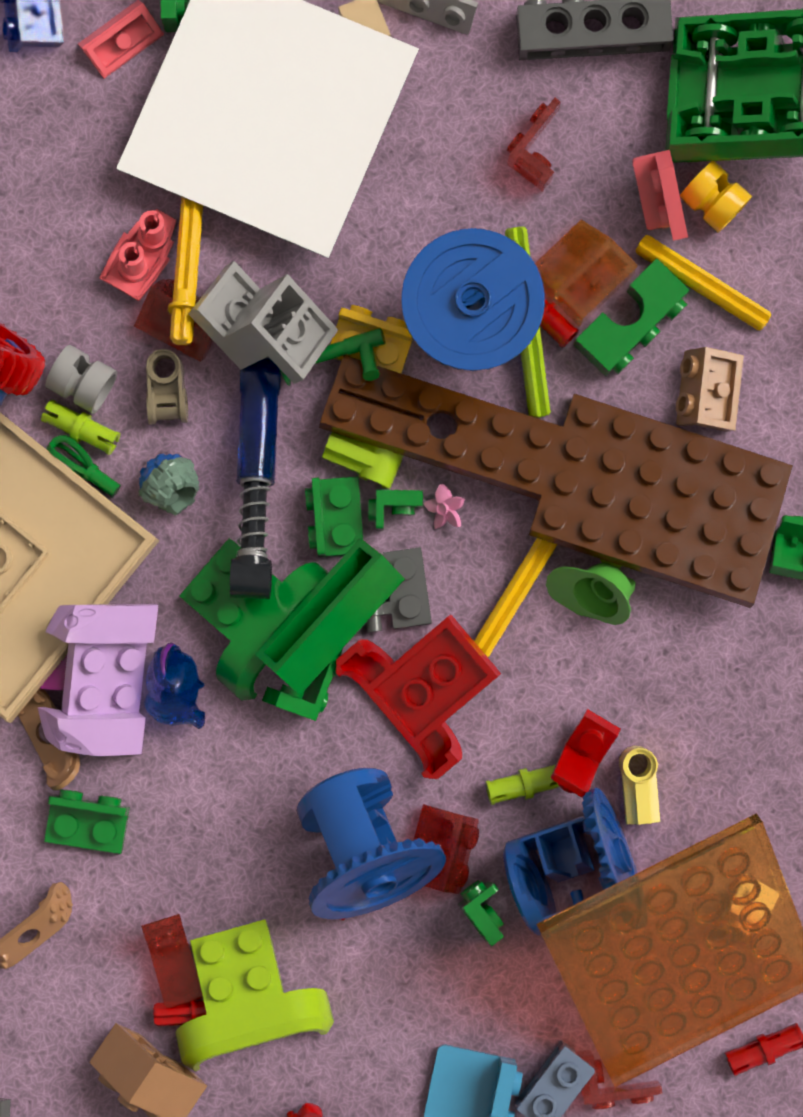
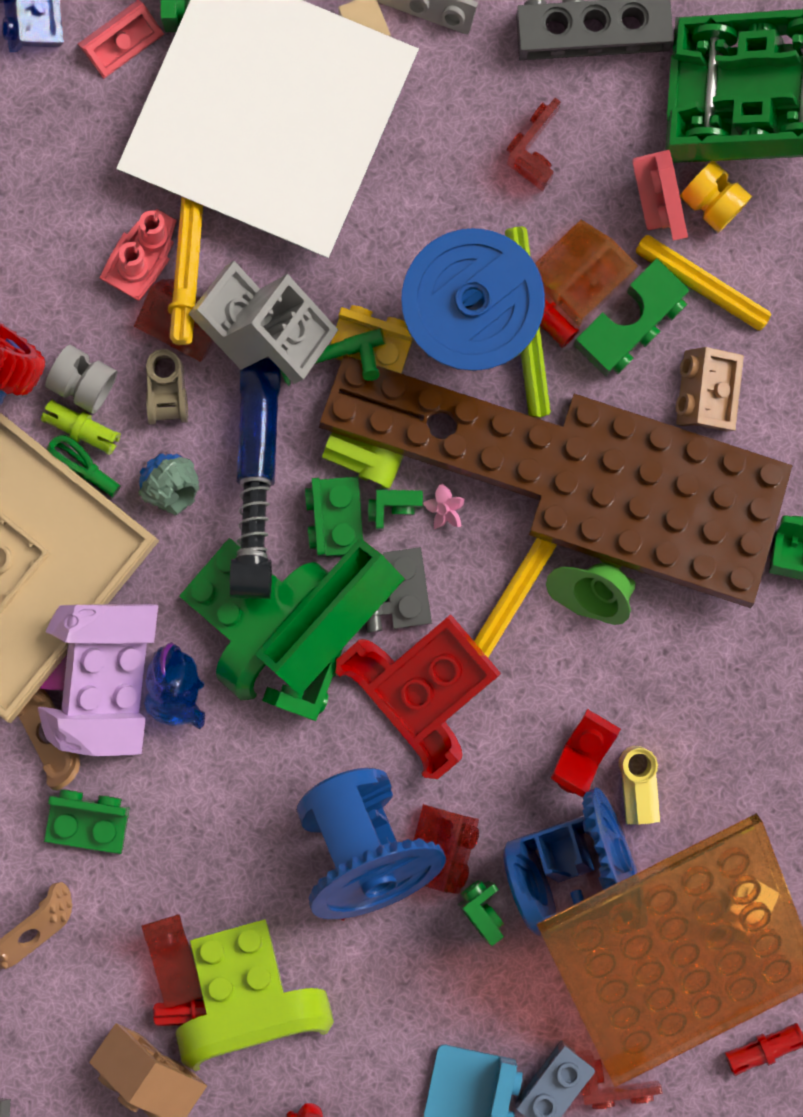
lime pin [485,765,559,805] -> none

